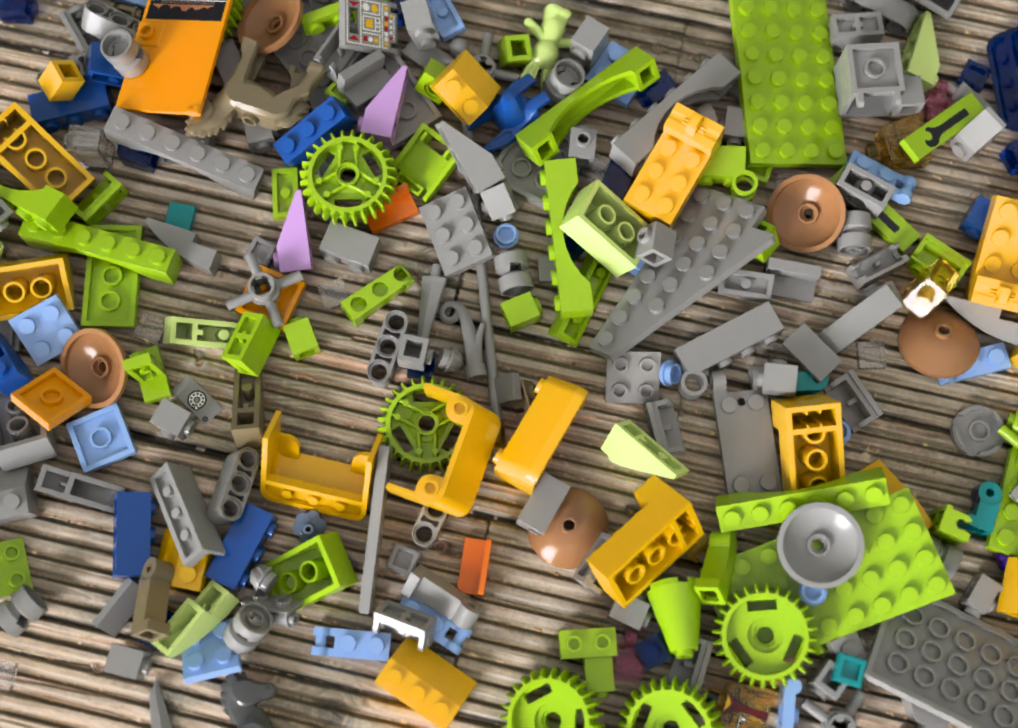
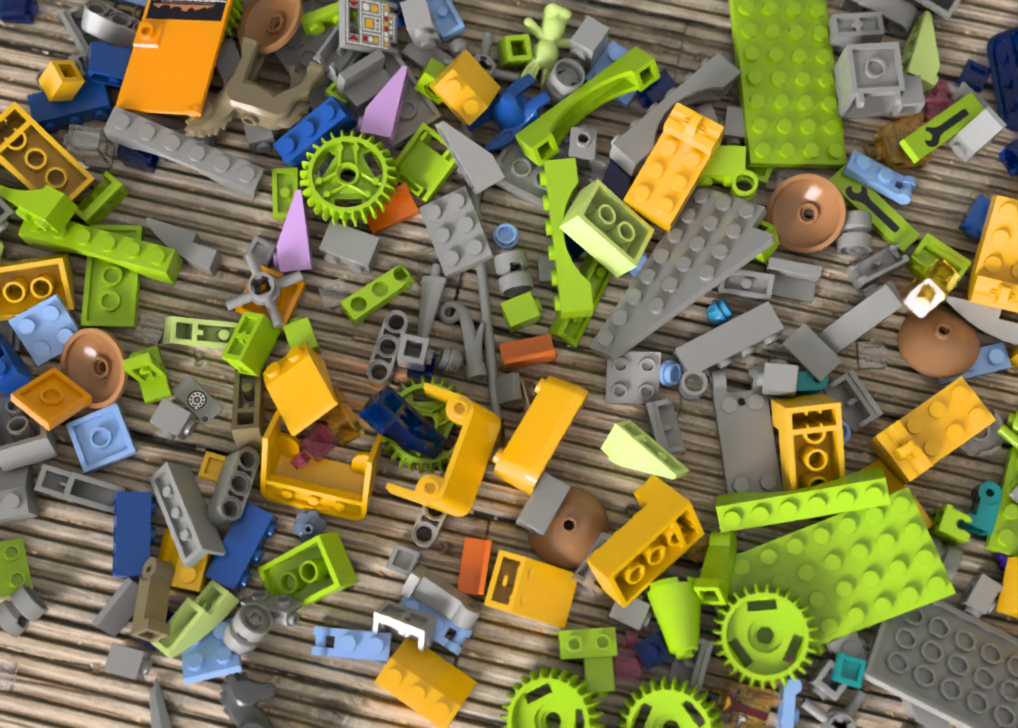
light grey wheel [100,29,149,78] -> none
teal tile [165,202,197,231] -> none
light grey plate [250,564,279,594] -> none
light grey tile [358,445,394,614] -> none
brick [480,178,519,222] -> none
light grey brick [635,221,677,267] -> none
light grey dish [777,502,865,589] -> none
light blue plate [798,584,828,606] -> none
light grey brick [835,162,896,219] -> none
none -> yellow tile [197,451,227,483]
none -> yellow slope [263,341,338,436]
none -> clear pink plate [290,423,339,470]
none -> clear yellow torso [323,385,365,446]
none -> clear blue slope [358,384,448,460]
none -> yellow slope [484,550,577,629]
none -> orange panel [499,334,557,371]
none -> dark azure plate [707,298,734,325]
none -> yellow hinge [867,376,996,485]

